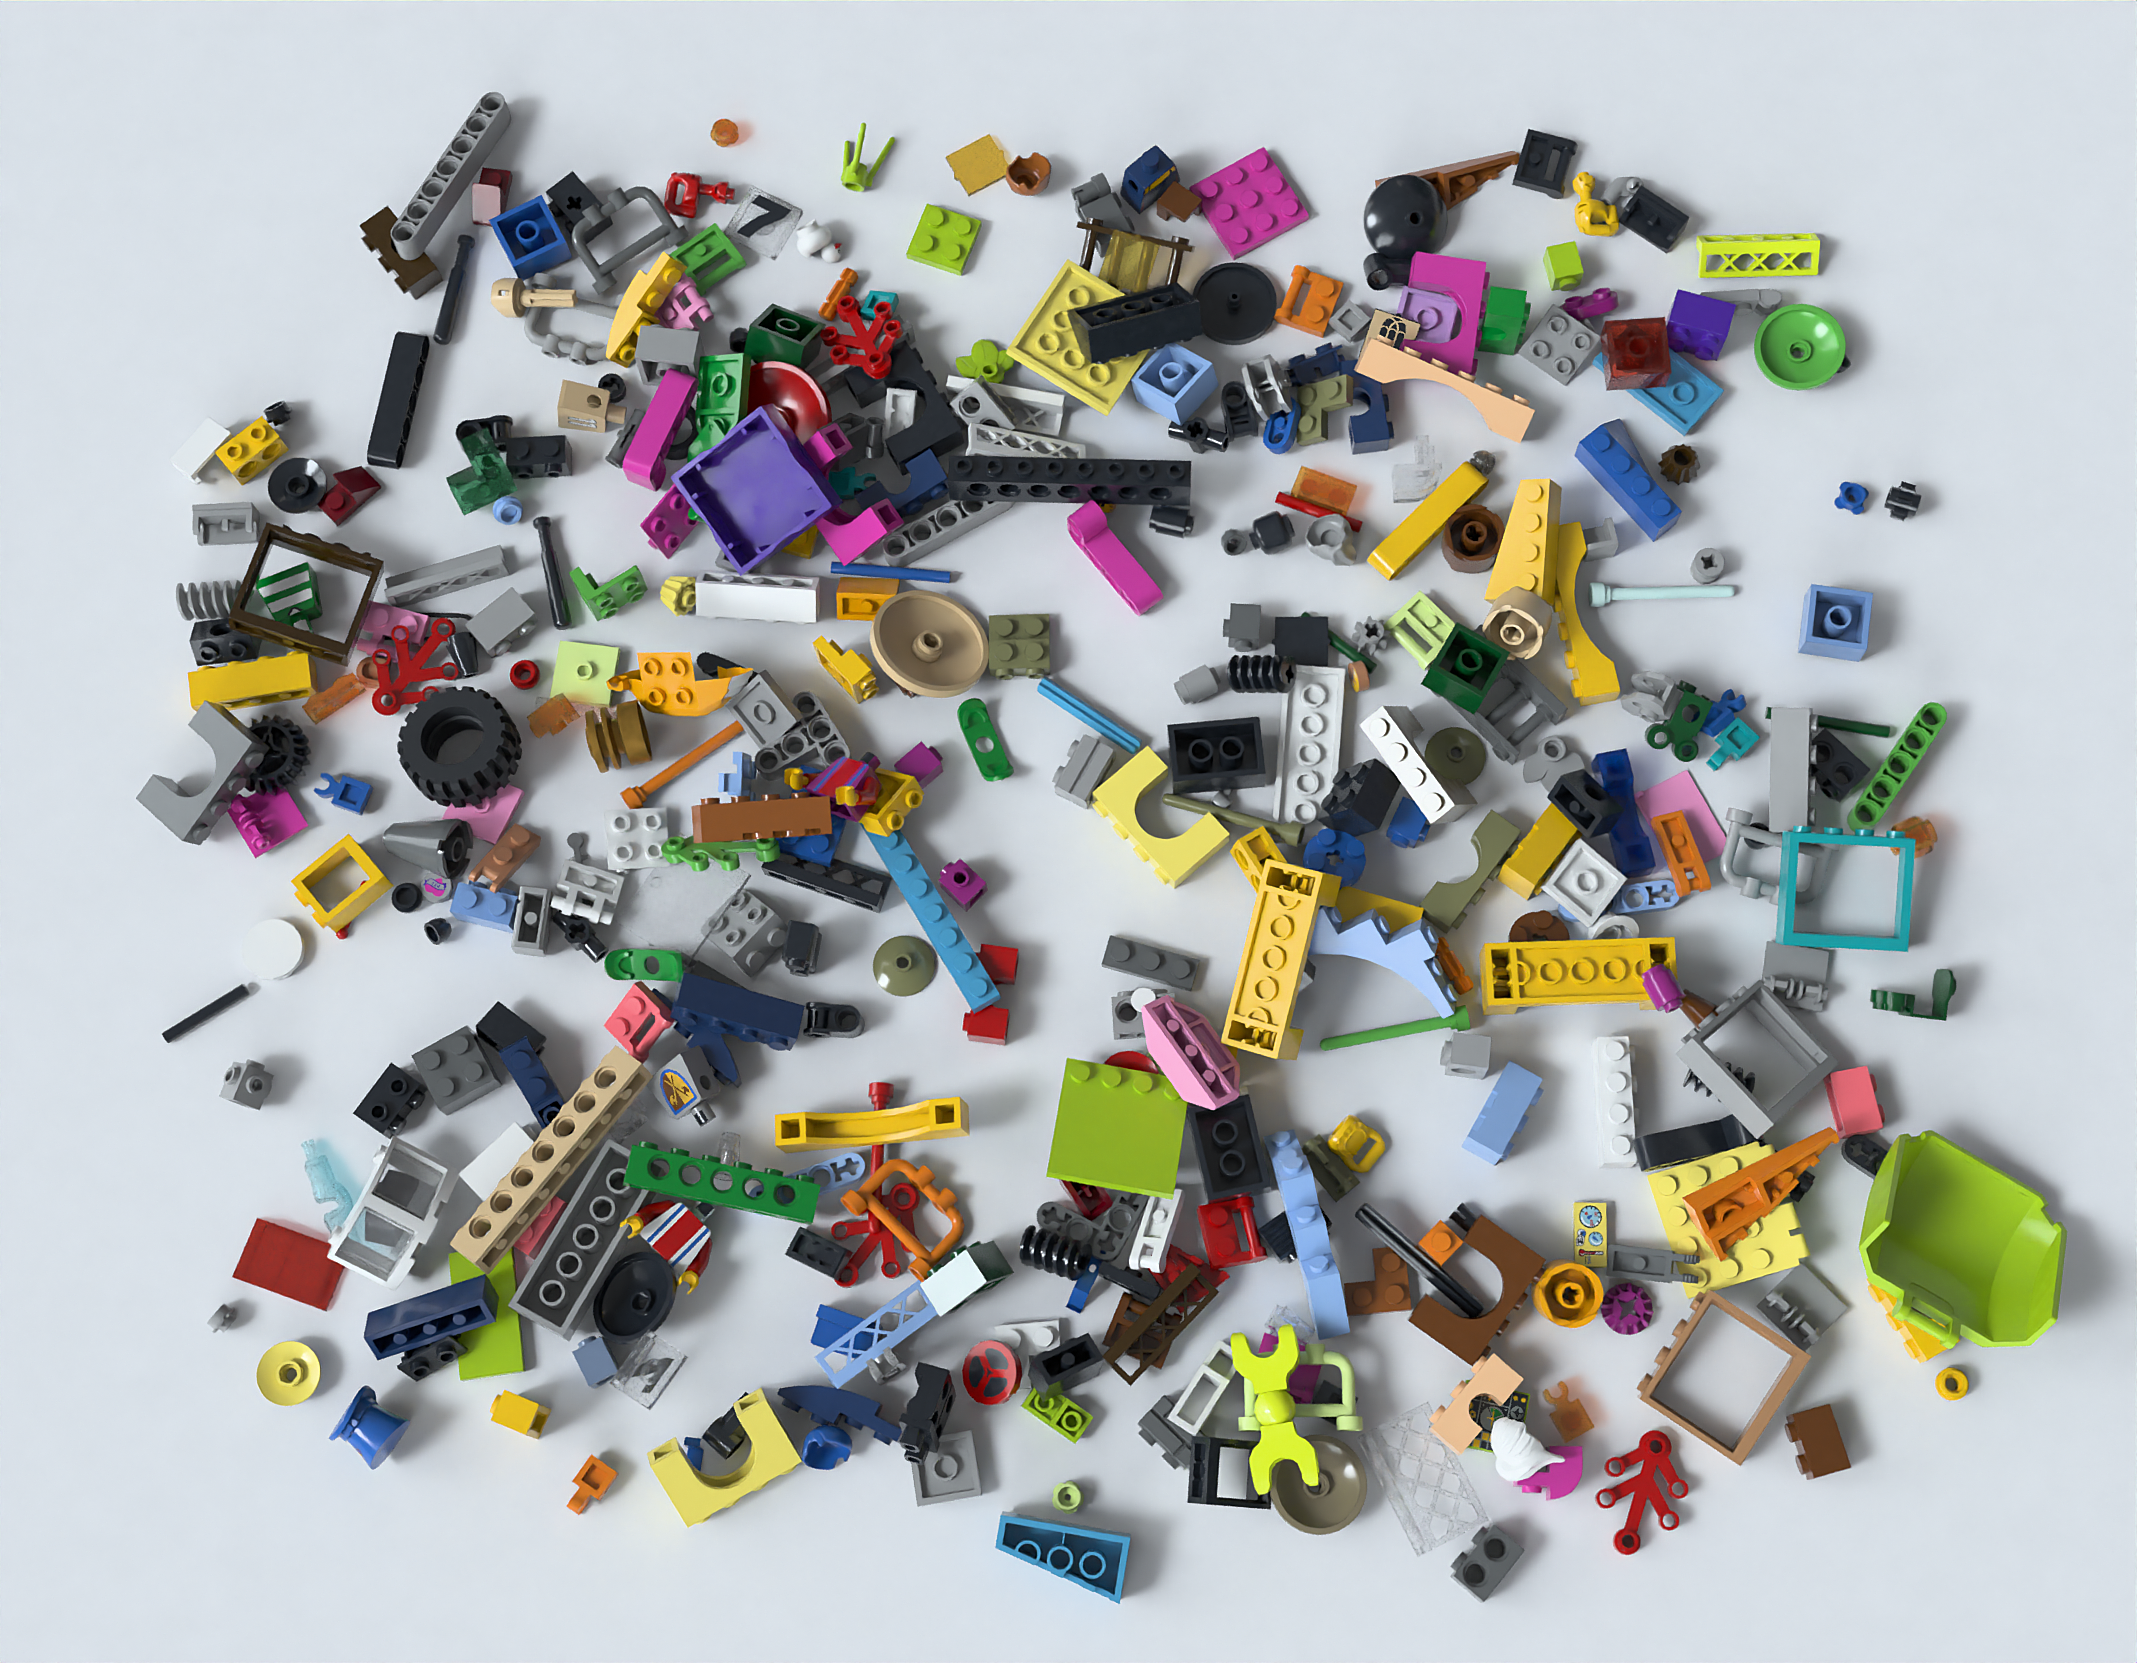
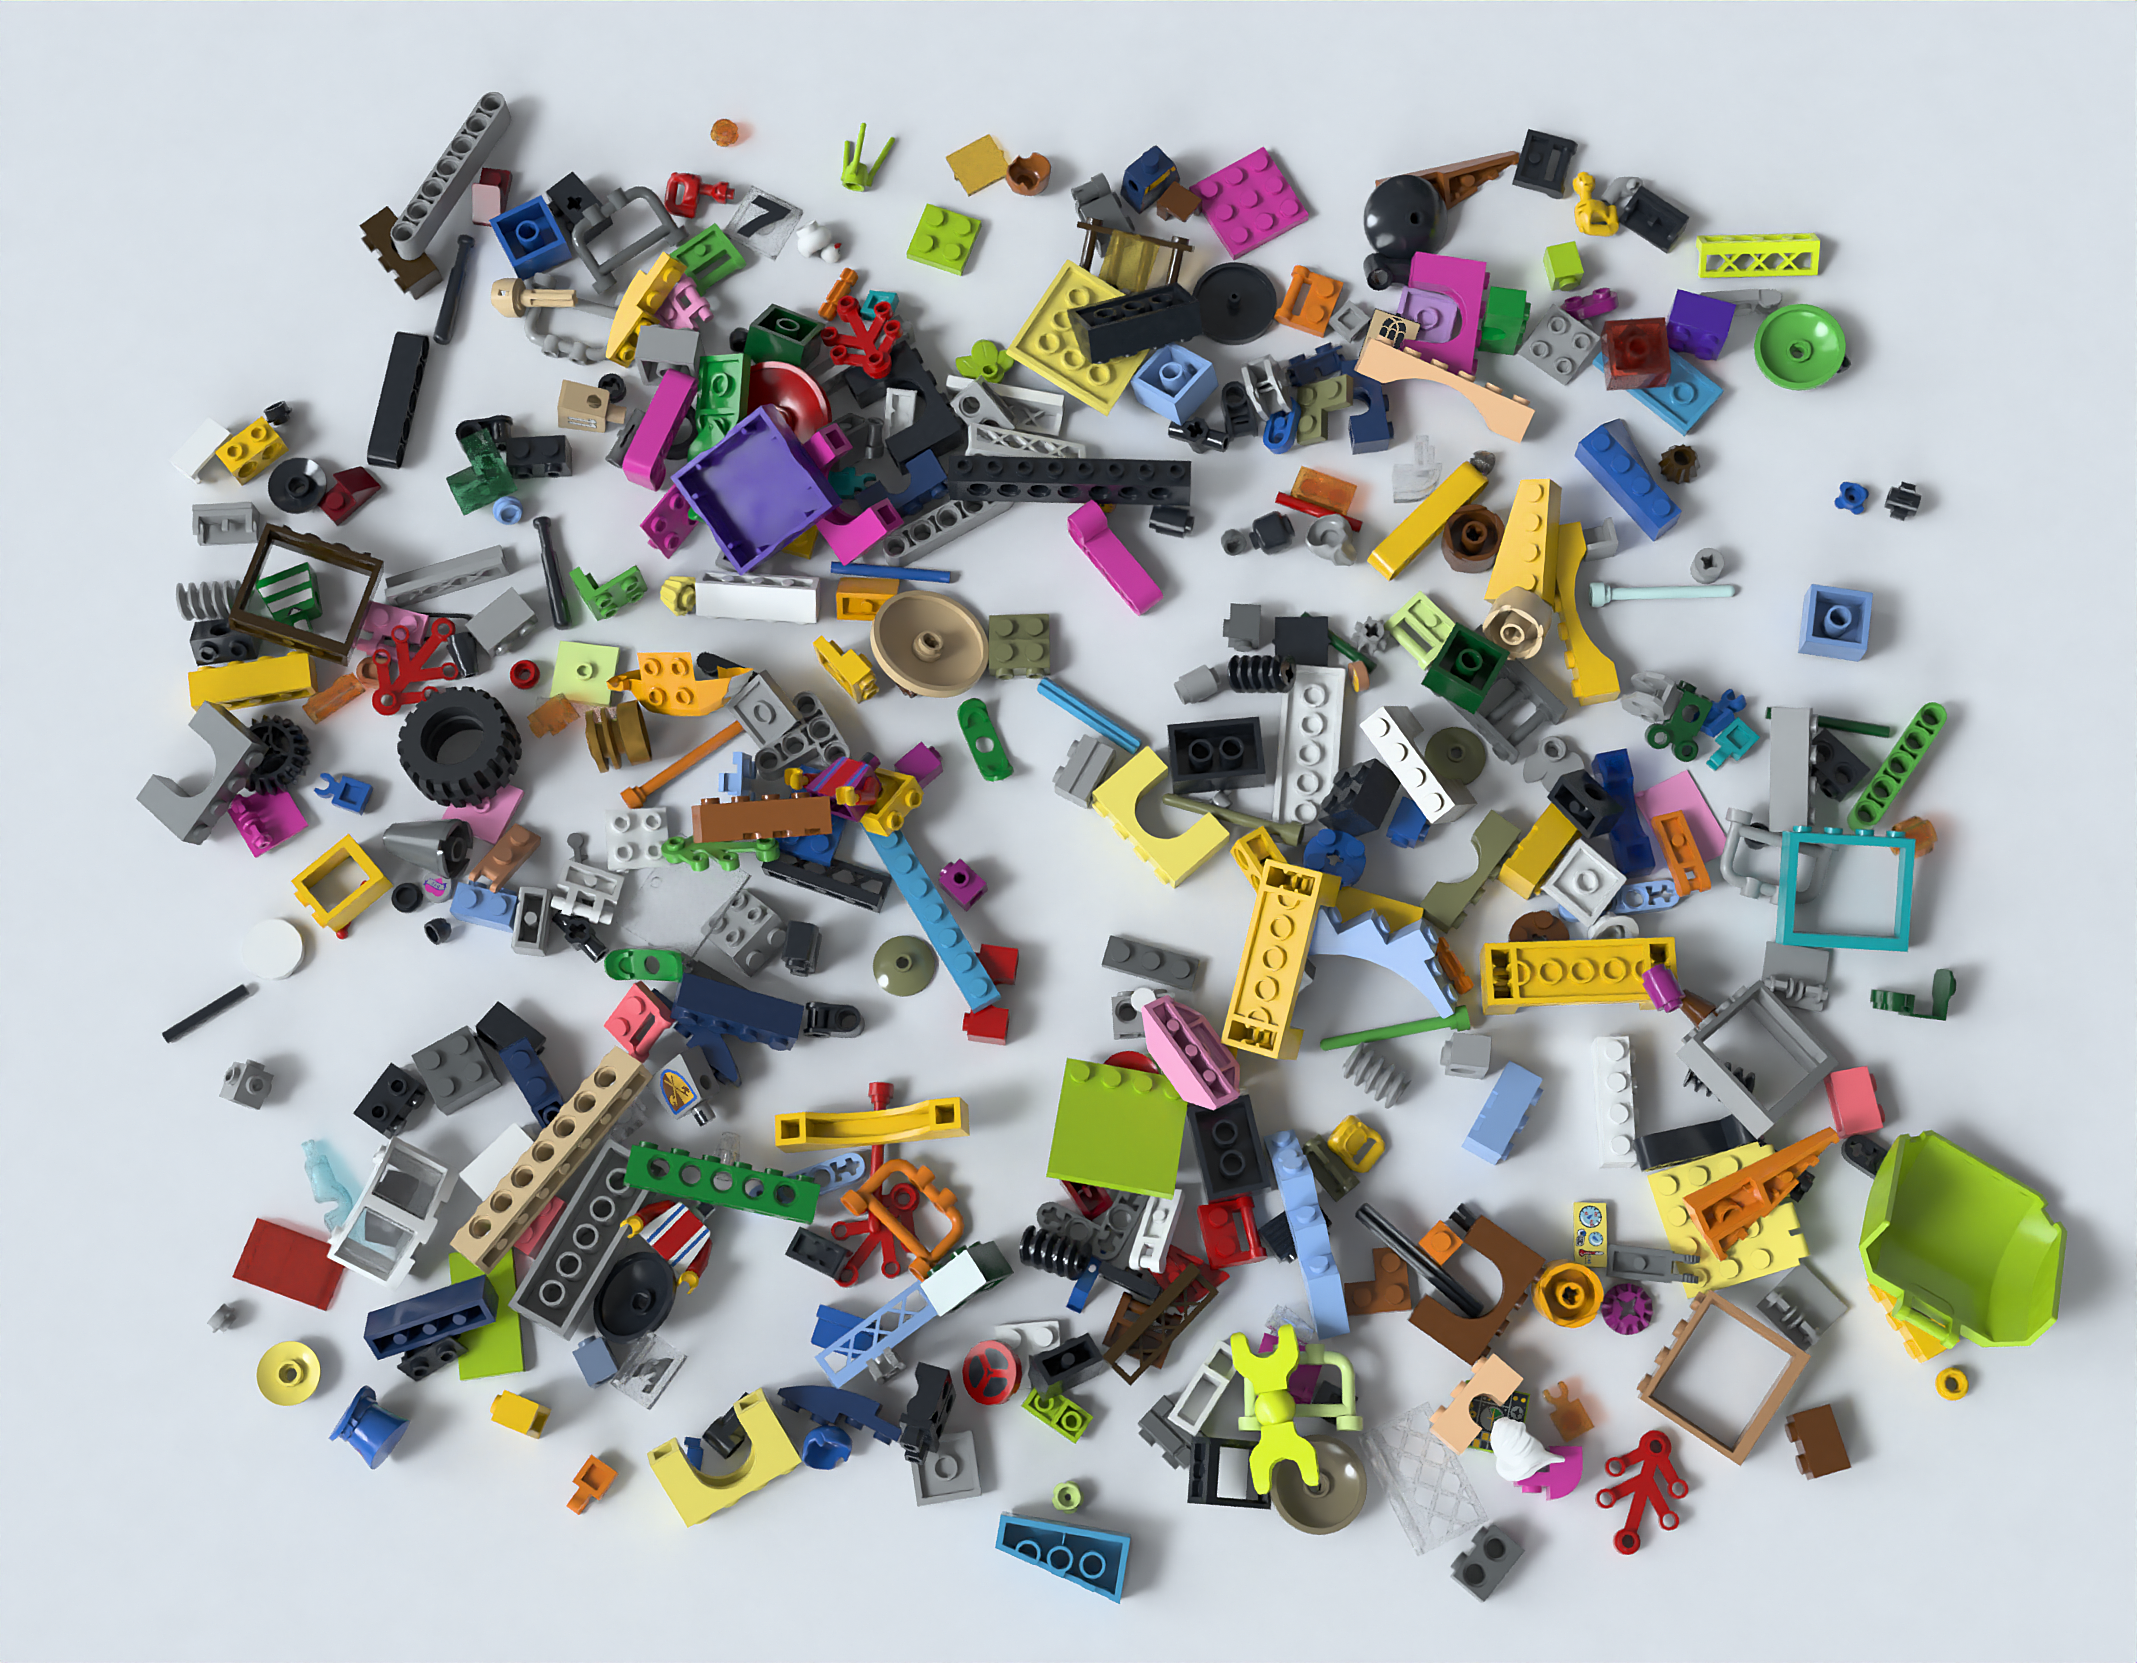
none -> light grey piece [1342,1041,1412,1109]

